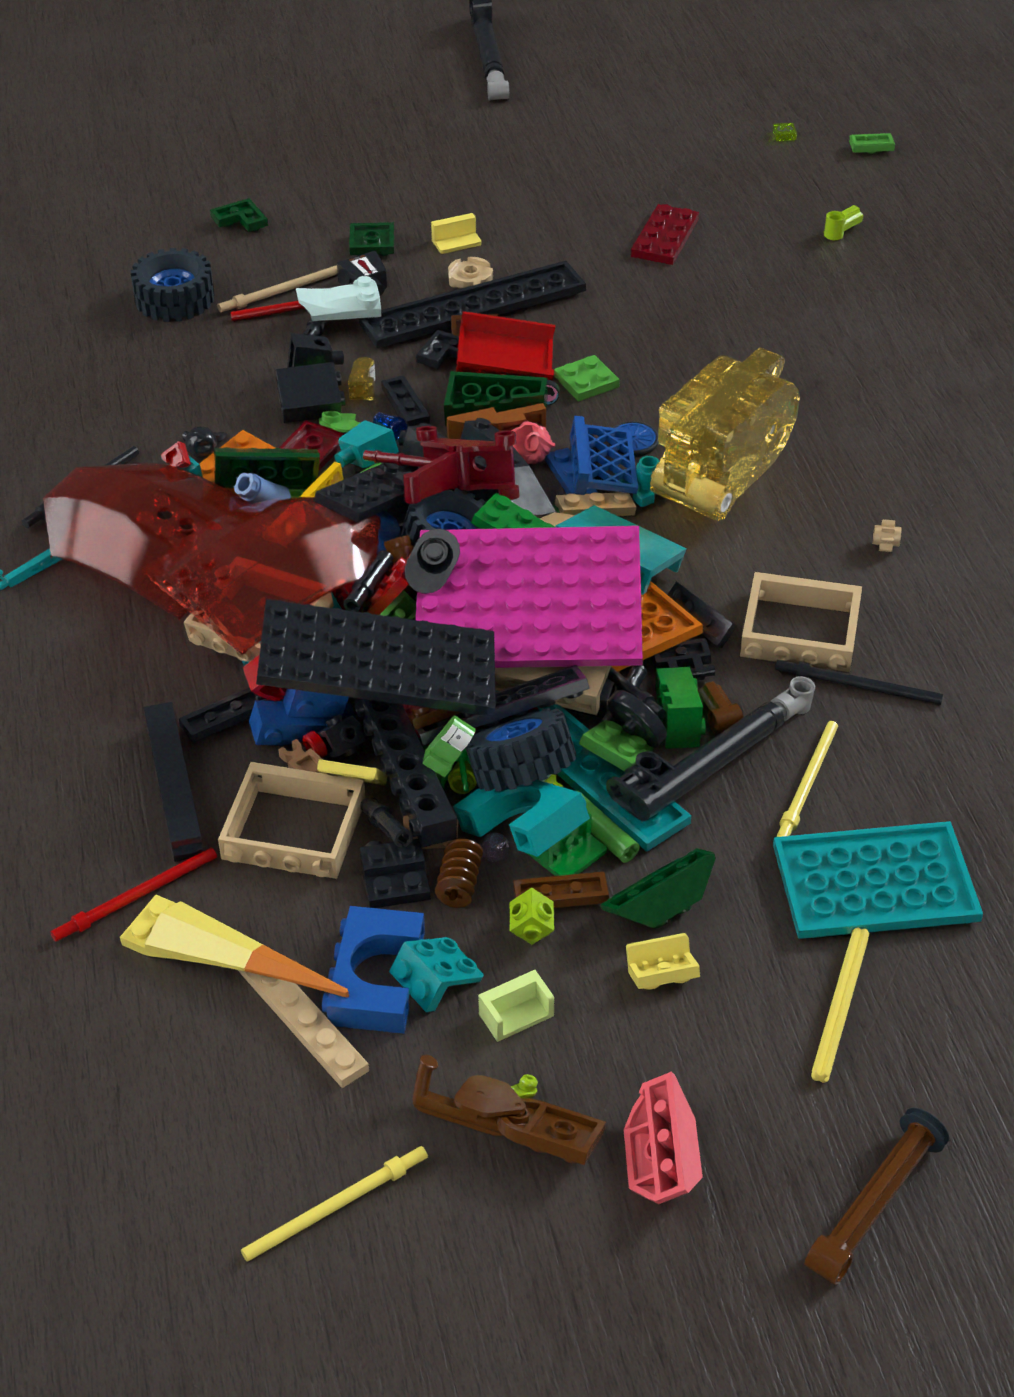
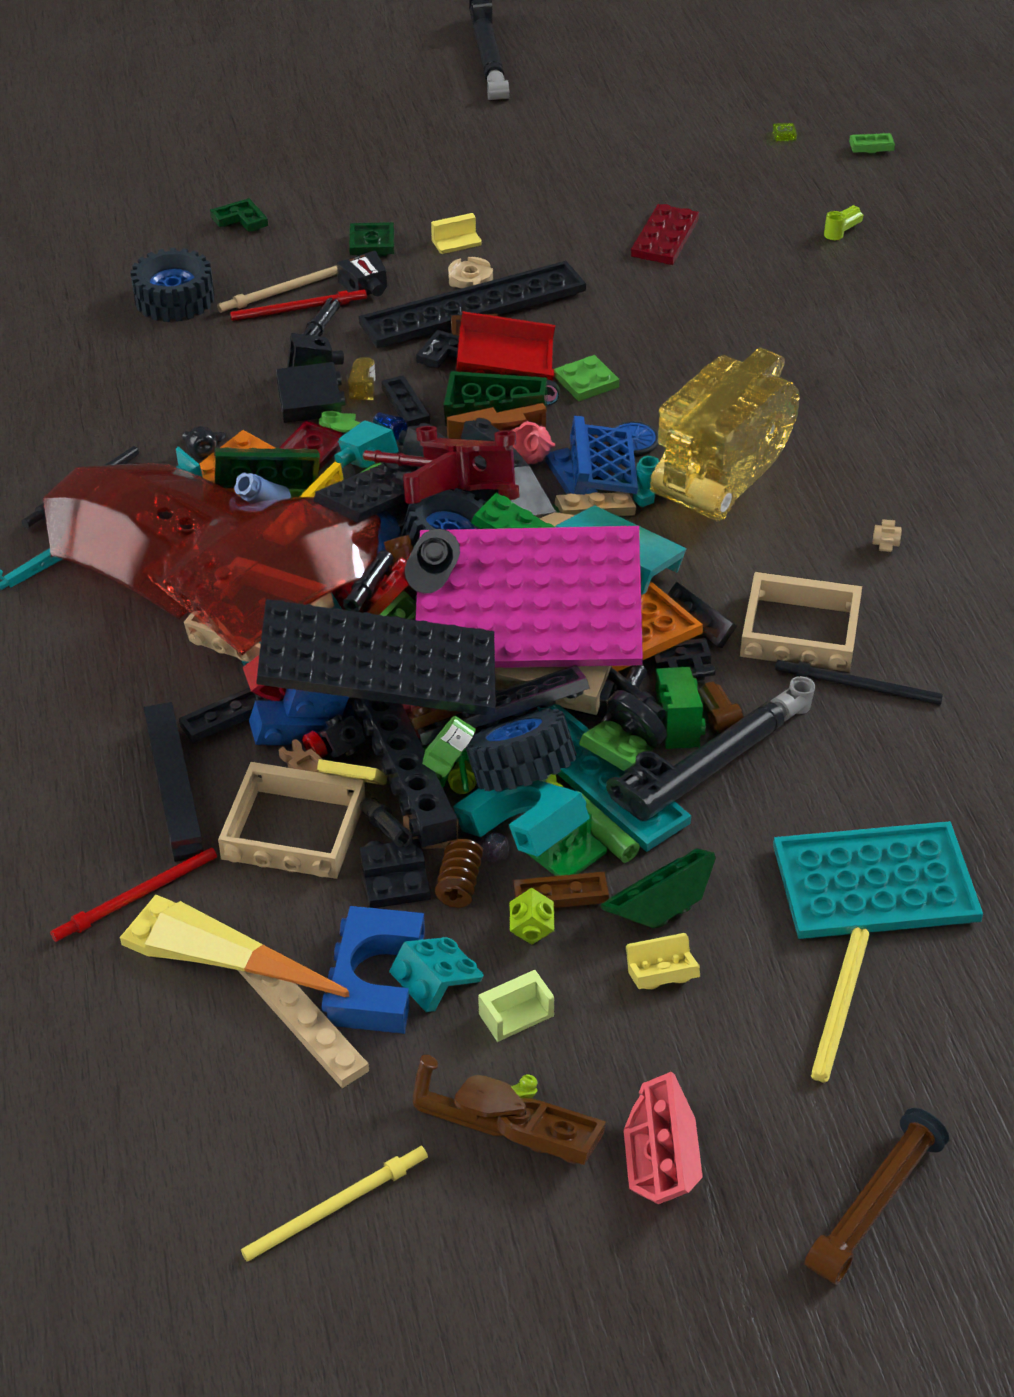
red tile [160,441,191,468] -> none
light aqua slope [296,276,381,321] -> none
light yellow bar [776,721,838,837] -> none

